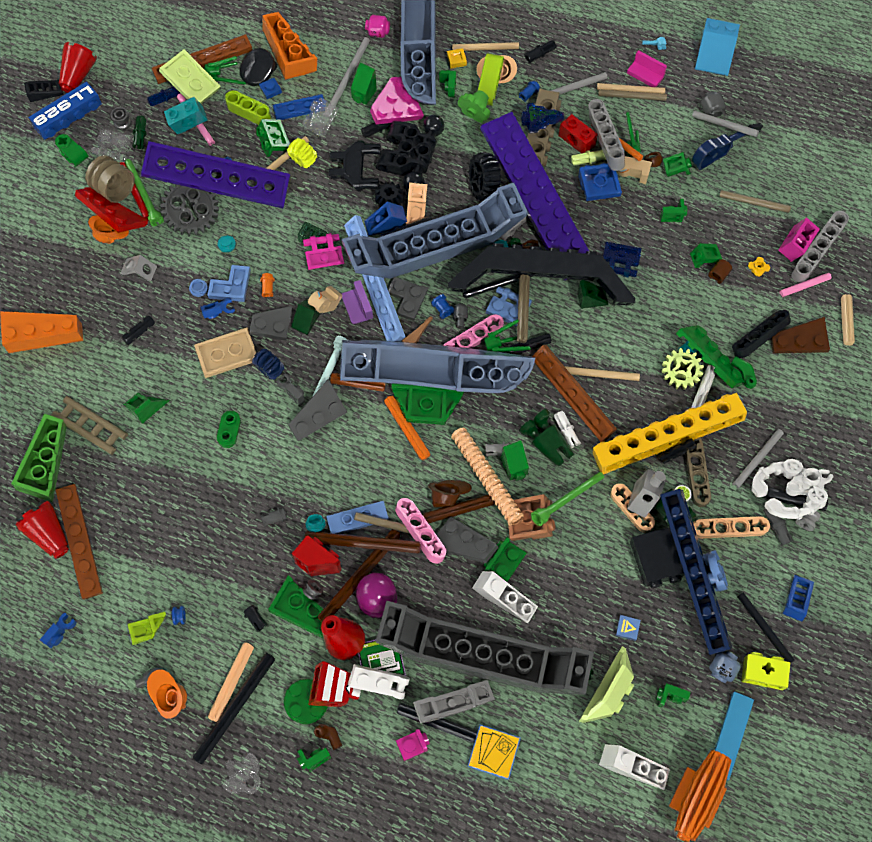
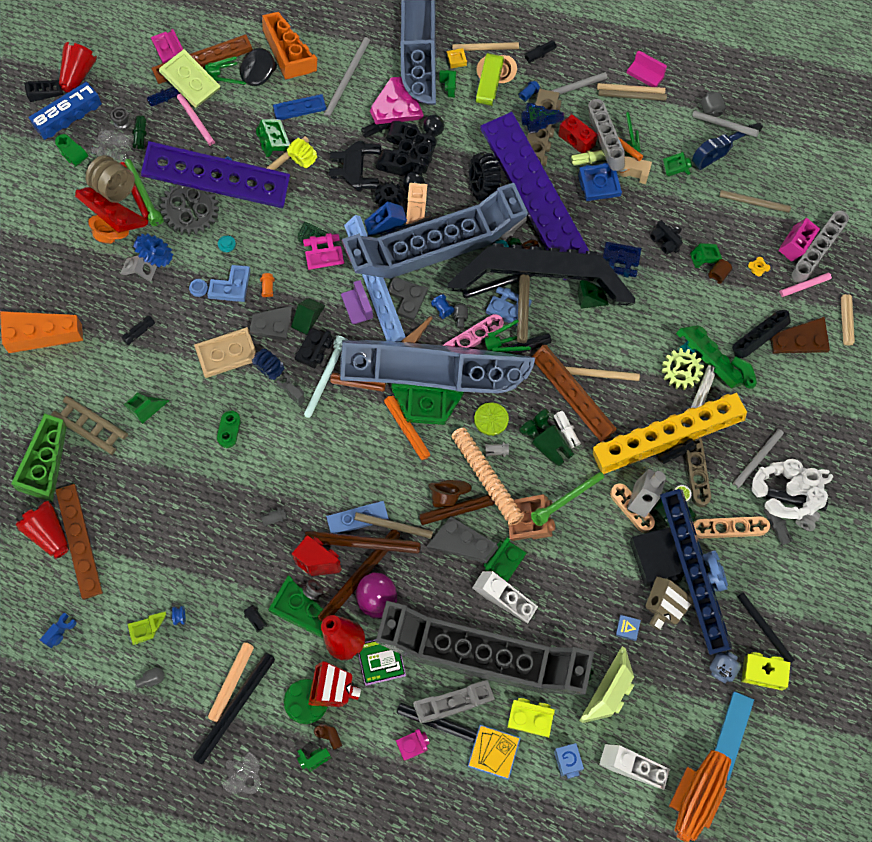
orange piece [147,670,187,719] -> none
teal brick [164,97,208,134] -> none
blue plate [201,298,235,319] -> none
lime beam [225,90,271,125] -> none
blue plate [259,78,282,99] -> none
dark grey wing [288,380,347,441] -> none
clear bracket [302,98,338,139] -> none
teal plate [306,514,326,532] -> none
tan leg [308,286,343,313] -> none
white plate [348,664,410,699] -> none
green slope [351,63,377,105] -> none
dark pink head [365,14,390,38] -> none
bright pink beam [395,498,446,564] -> none
bright green plant [457,90,490,123] -> none
green slope [501,441,529,481] -> none
medium azure hand [643,37,666,50] -> none
reddish brown piece [644,152,662,167] -> none
green bracket [656,683,691,708] -> none
green bracket [660,199,687,222] -> none
dark azure slope [695,18,740,76] -> none
blue slope [783,575,814,622] -> none
none -> blue gear [133,233,173,267]
none -> dark pink plate [151,29,183,63]
none -> black bracket [295,328,333,369]
none -> lime wheel [474,403,509,436]
none -> neon yellow bracket [507,698,555,738]
none -> medium blue brick [554,743,584,779]
none -> dark tan torso [646,577,693,630]
none -> black hips [650,220,683,255]

